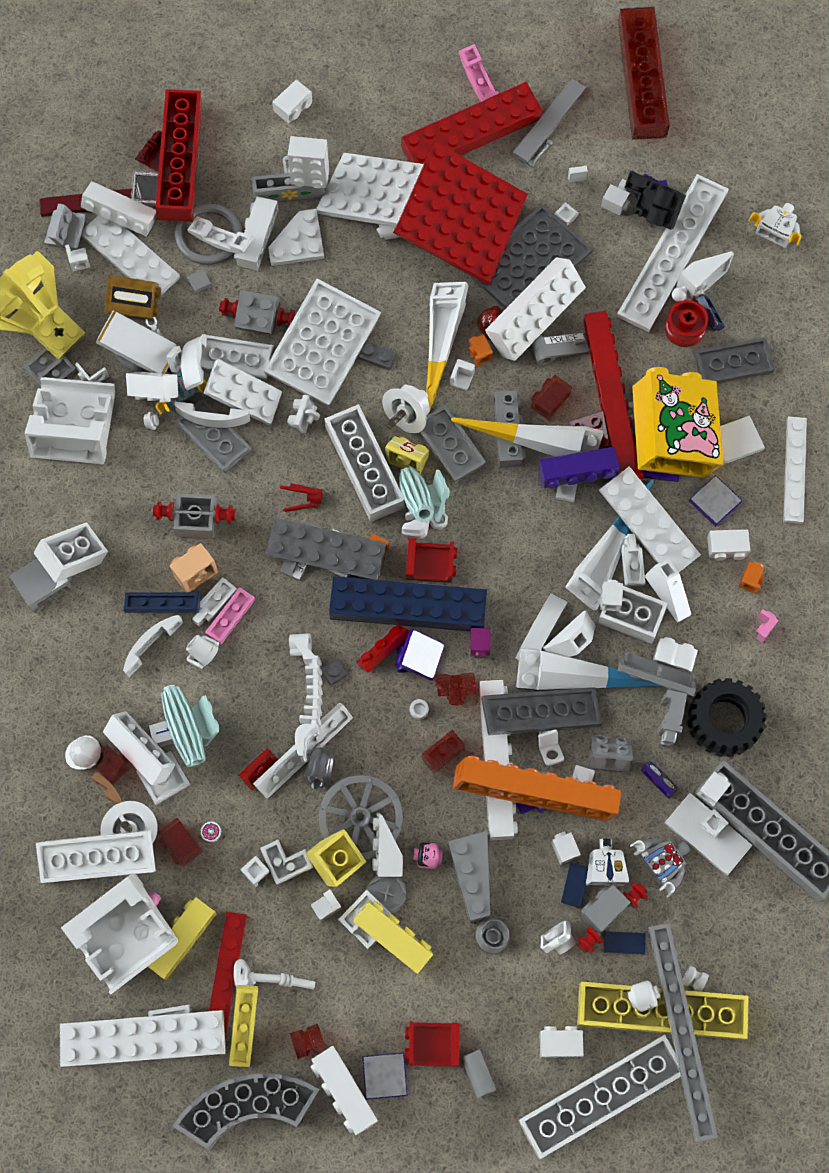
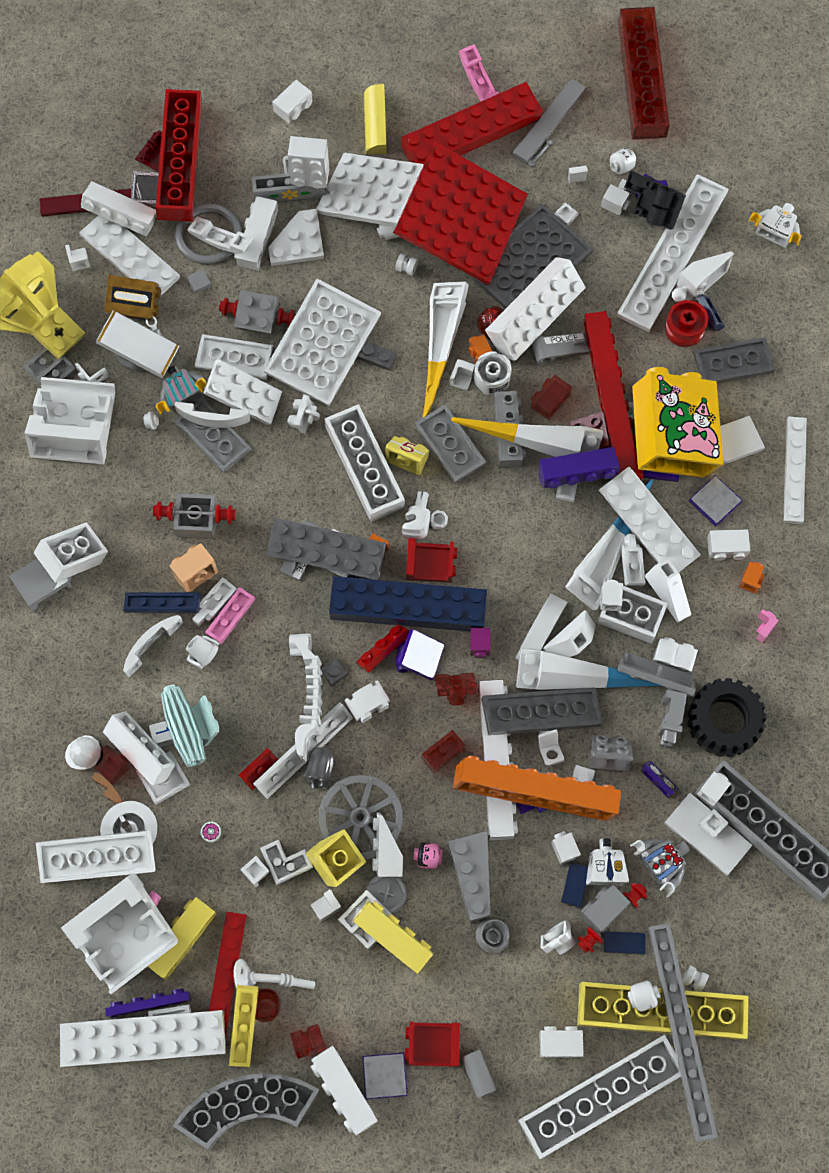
light grey bracket [45,204,86,248] -> none
white brick [126,372,178,402] -> none
clear red brick [158,818,203,867] -> none
white tile [166,346,182,373] -> none
white slope [181,334,207,390] -> none
red plant [280,483,323,512] -> none
white piece [382,385,430,433] -> none
light aqua plate [399,466,450,522] -> none
white tile [410,699,429,720] -> none
none -> dark purple plate [105,989,191,1018]
none -> clear red hair [255,988,281,1023]
none -> white brick [345,680,390,723]
none -> light yellow brick [364,84,387,154]
none -> white wheel [395,253,418,276]
none -> white brick [474,351,512,395]
none -> white head [610,148,636,175]

